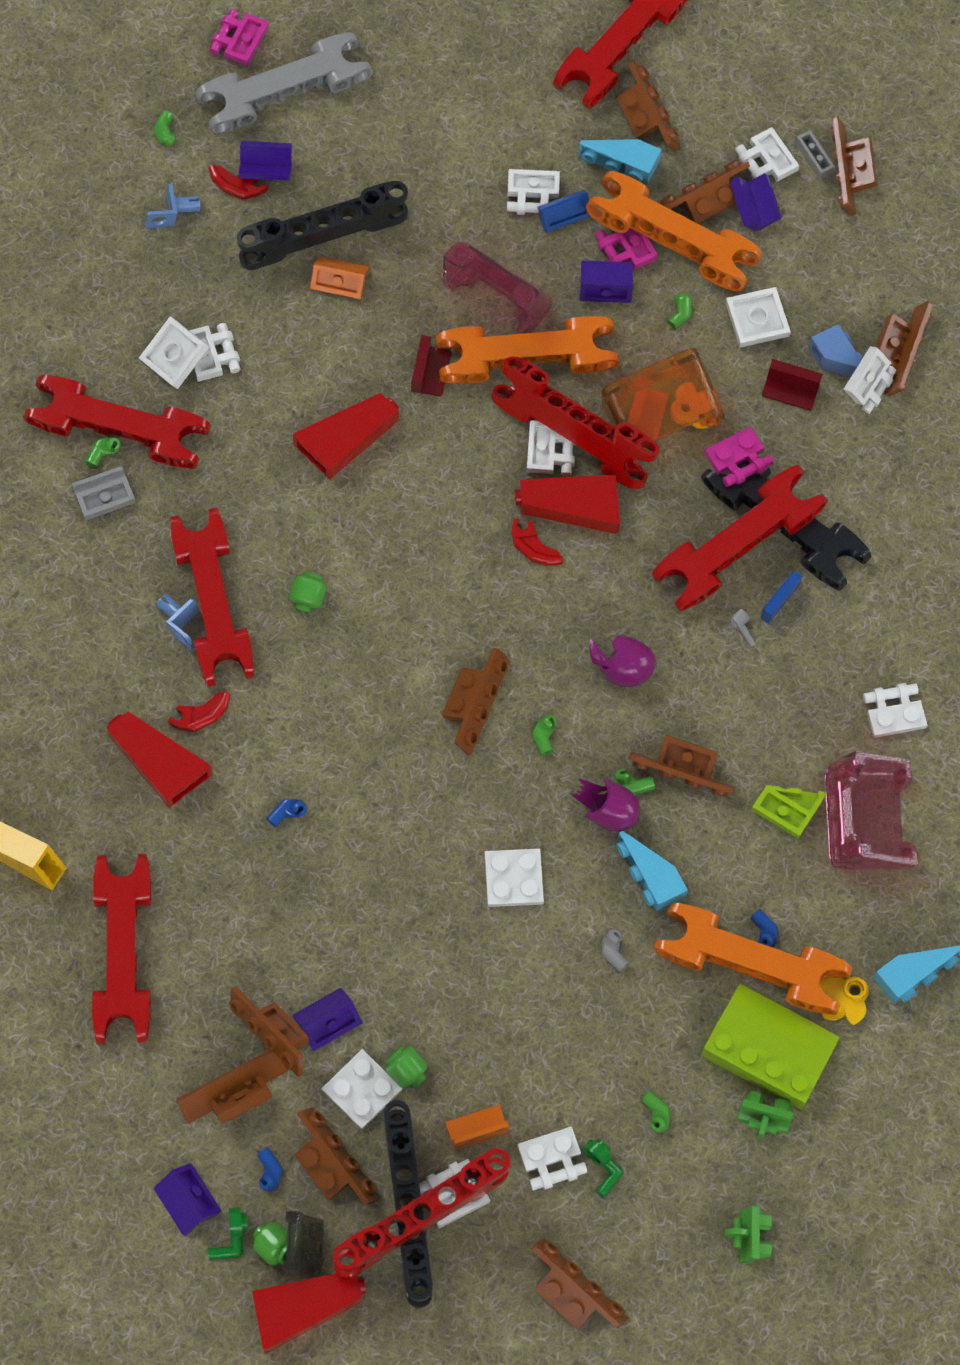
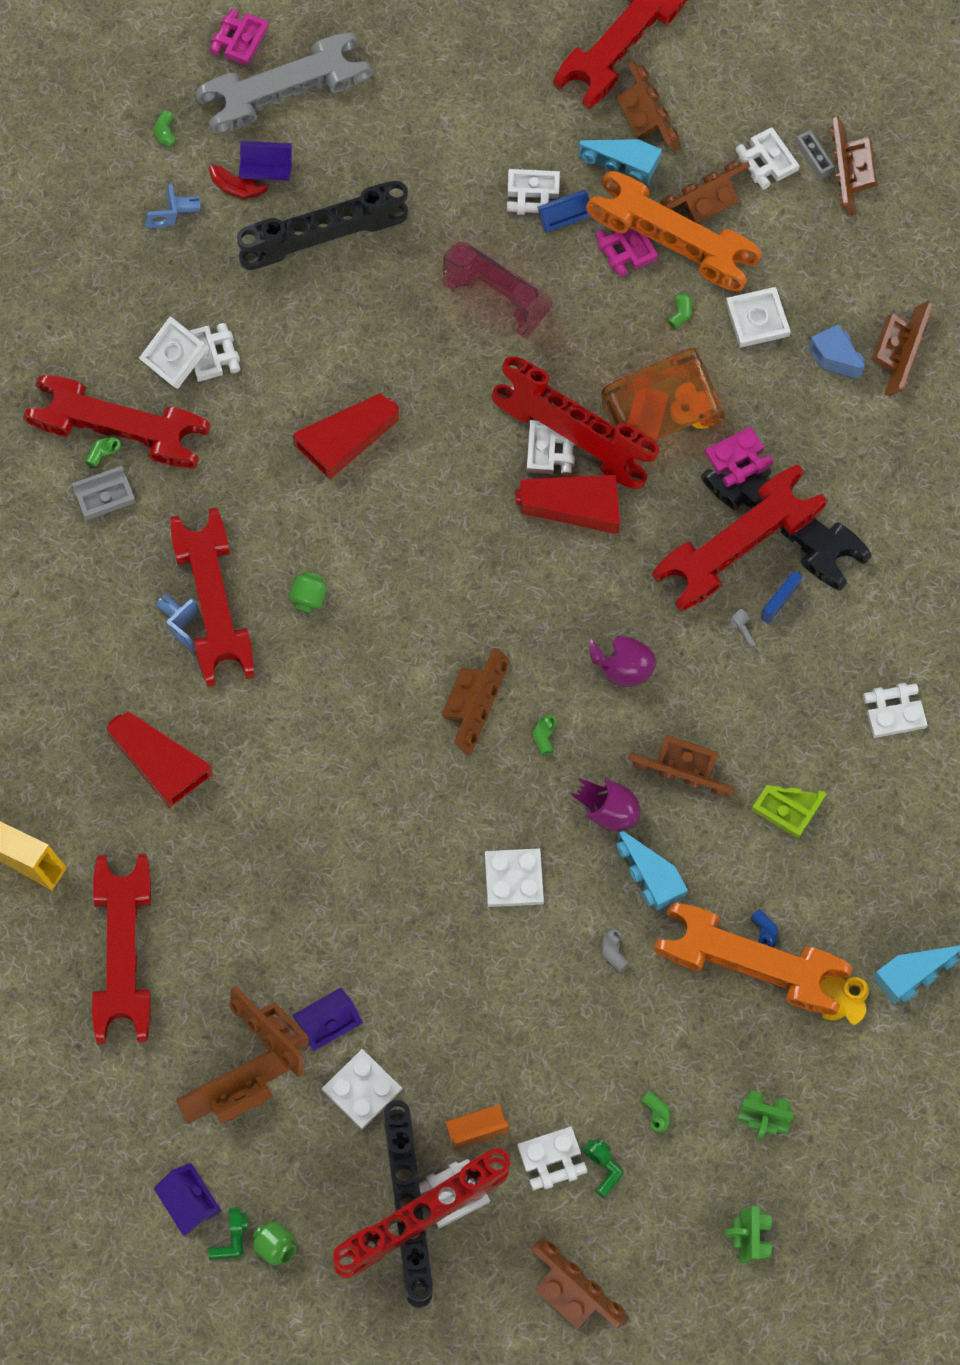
red piece [168,691,231,732] -> none
red slope [252,1270,367,1353] -> none
blue arm [257,1147,283,1191] -> none
blue arm [266,799,307,827] -> none
clear smoke plate [283,1211,324,1279] -> none
dark orange bracket [294,1108,381,1206] -> none
orange panel [310,256,369,299] -> none
bright green head [385,1045,428,1088] -> none
dark red panel [411,335,451,397] -> none
orange piece [435,316,619,383] -> none
red piece [511,518,563,566] -> none
dark purple panel [580,260,633,303] -> none
bright green arm [614,769,655,795] -> none
lime slope [701,983,840,1110] -> none
dark purple panel [730,173,782,231] -> none
dark red panel [762,359,823,411] -> none
clear pink windscreen [825,751,918,870] -> none
white plate [843,346,897,414] -> none

